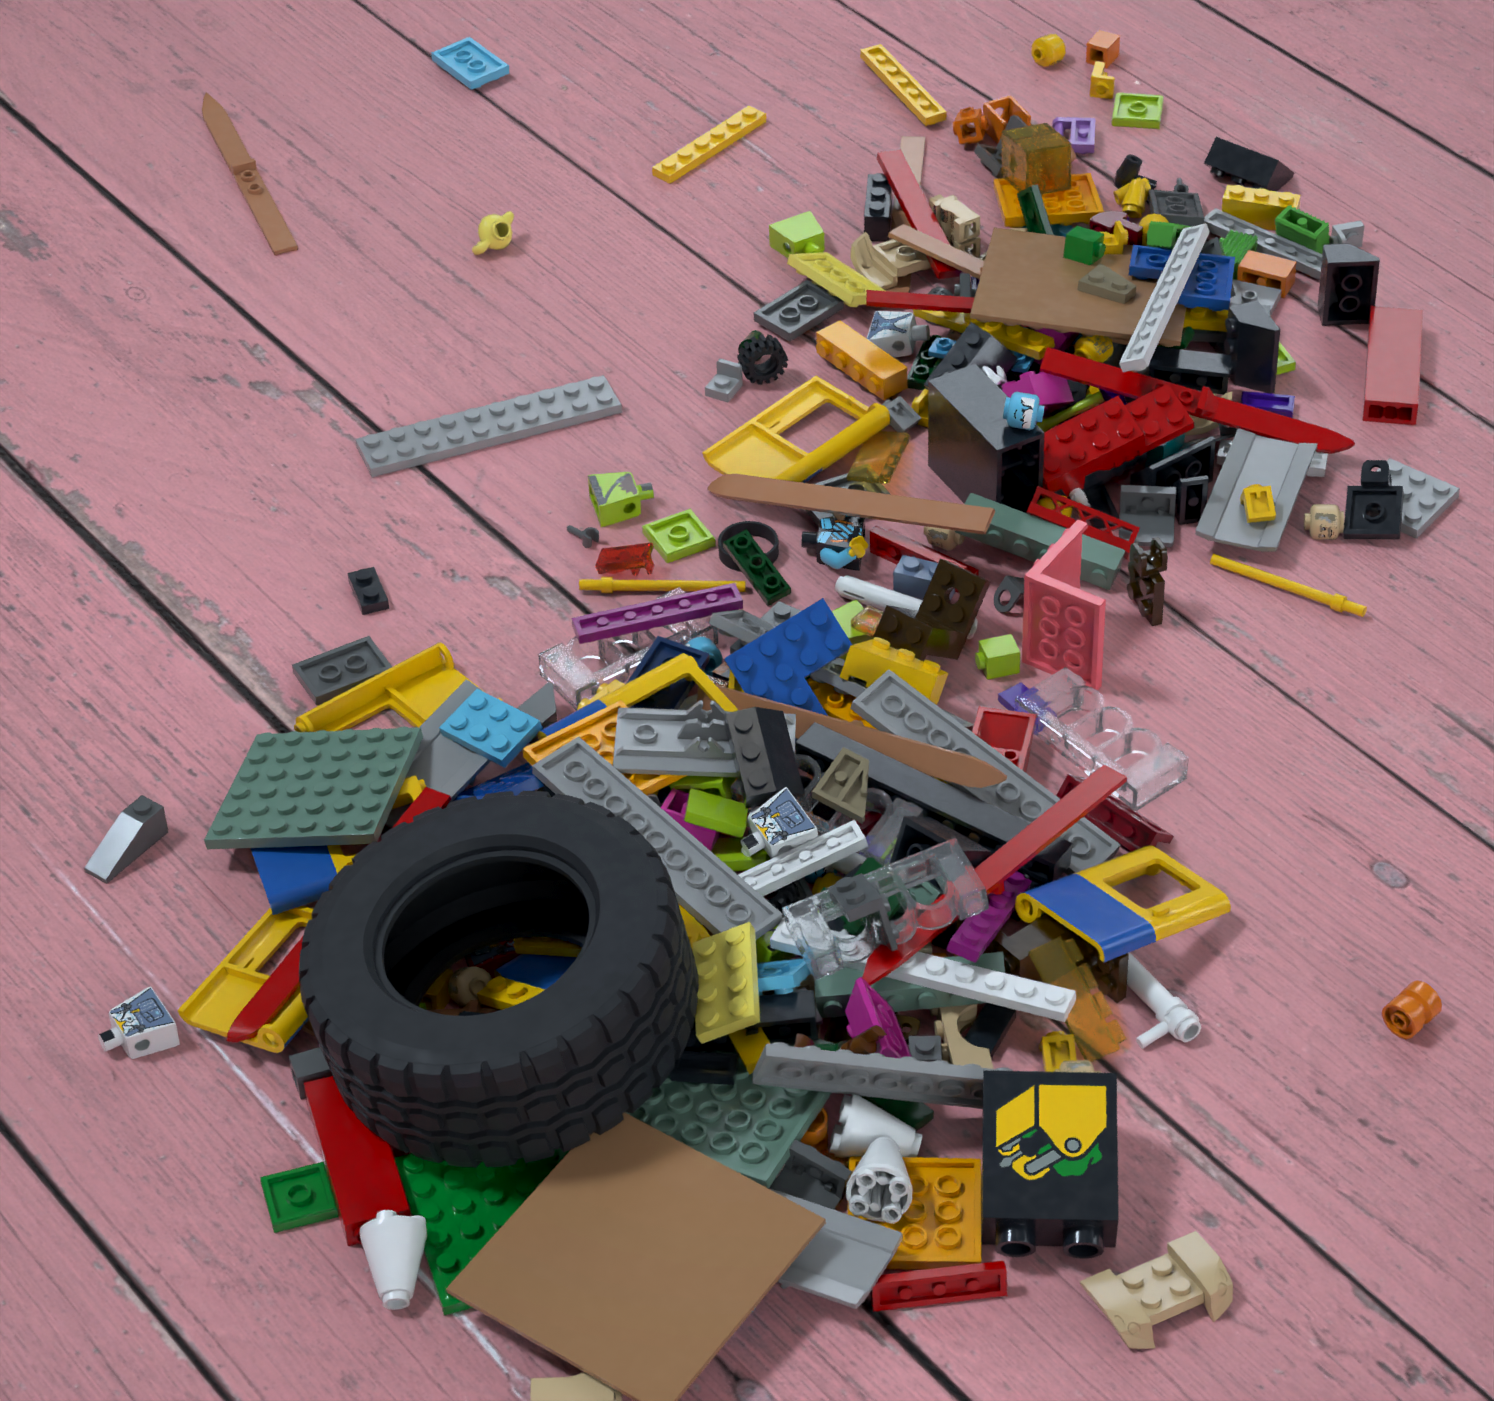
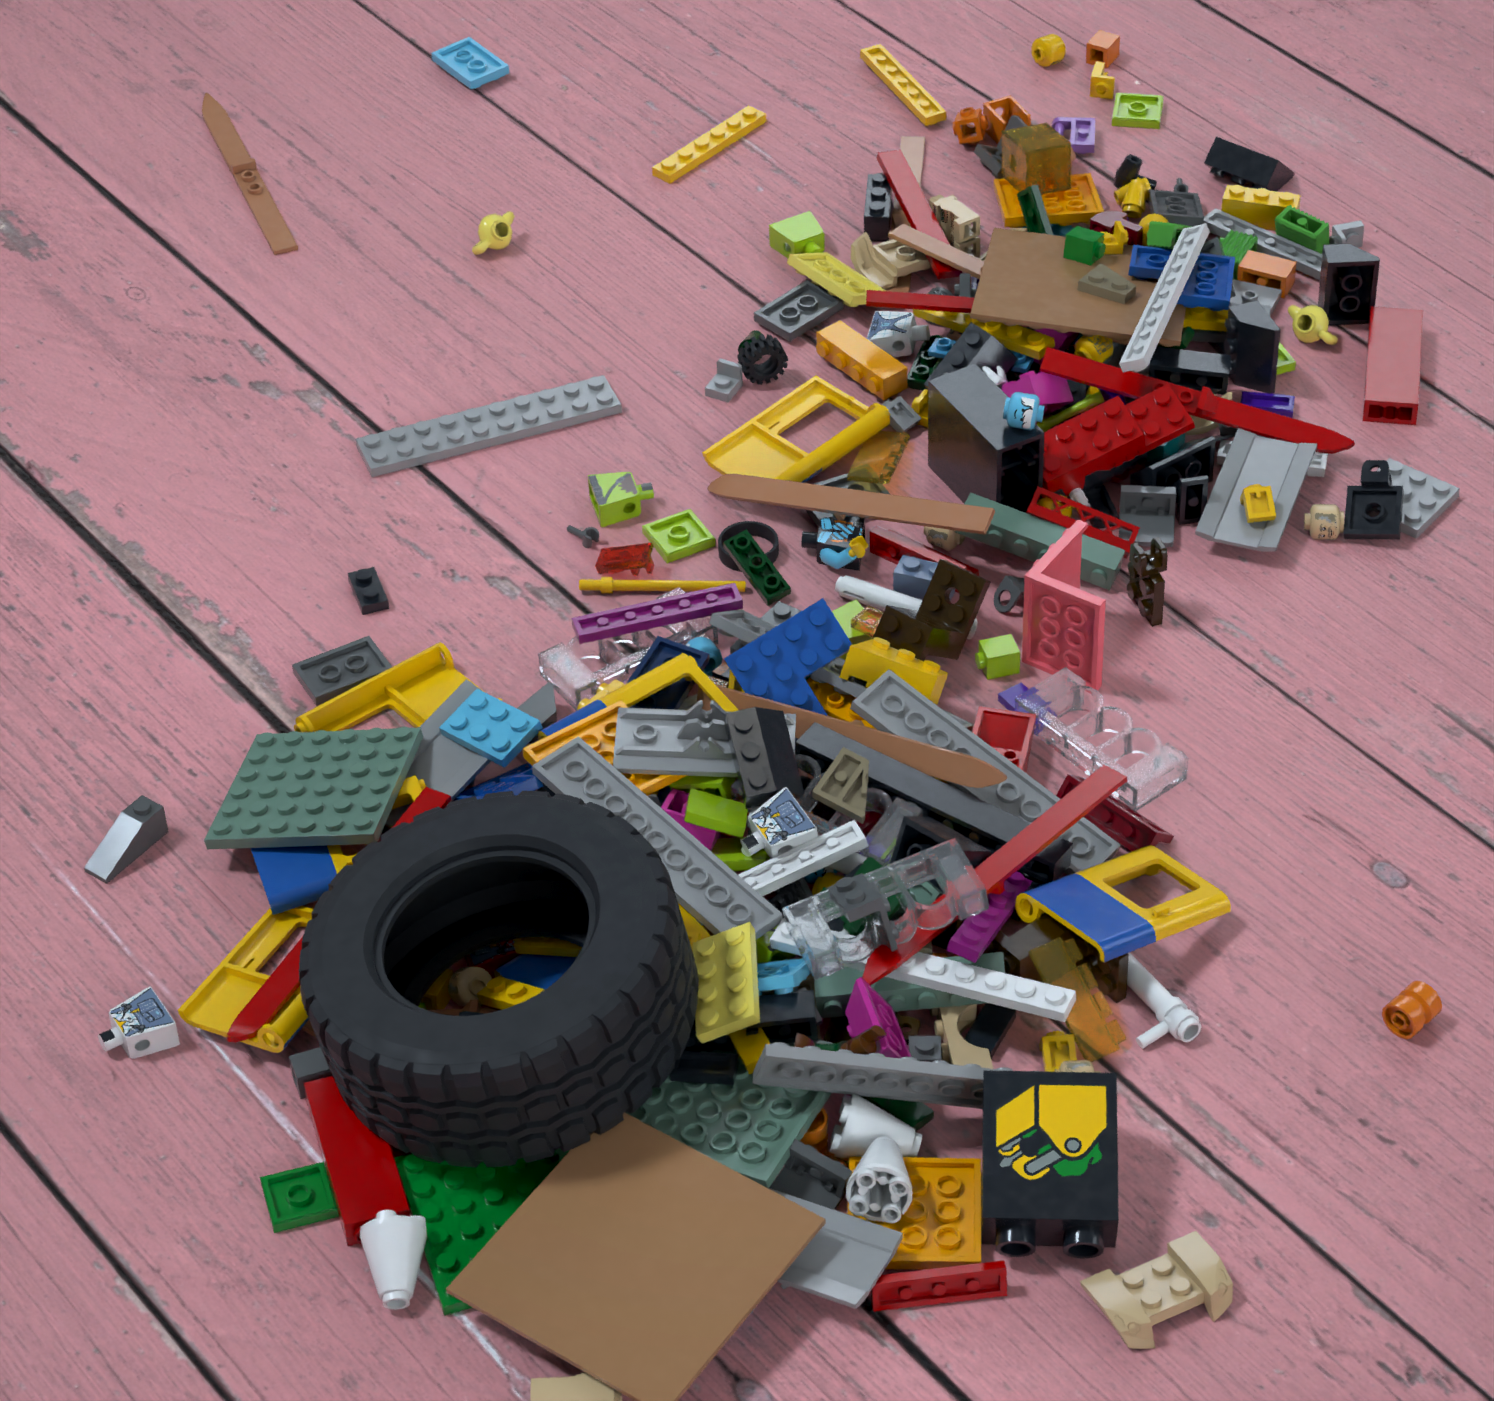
yellow bar [1210,554,1367,617] -> none
none -> light yellow piece [1288,305,1338,345]

